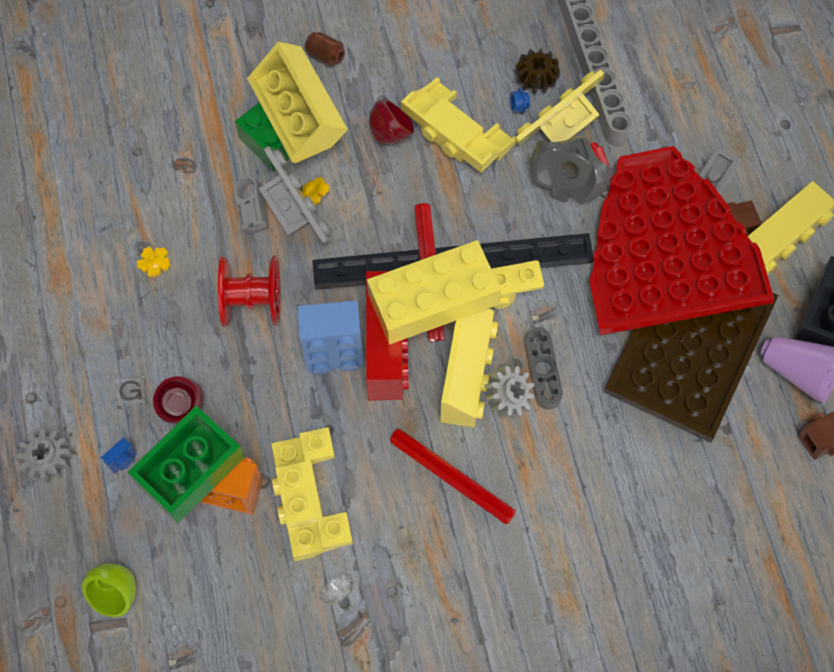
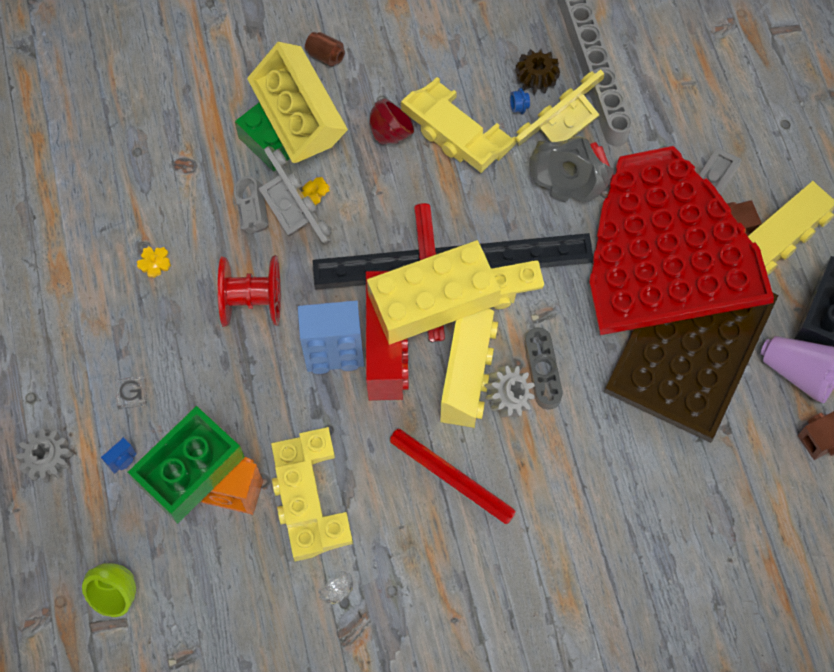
dark red hat [153,376,204,424] -> none

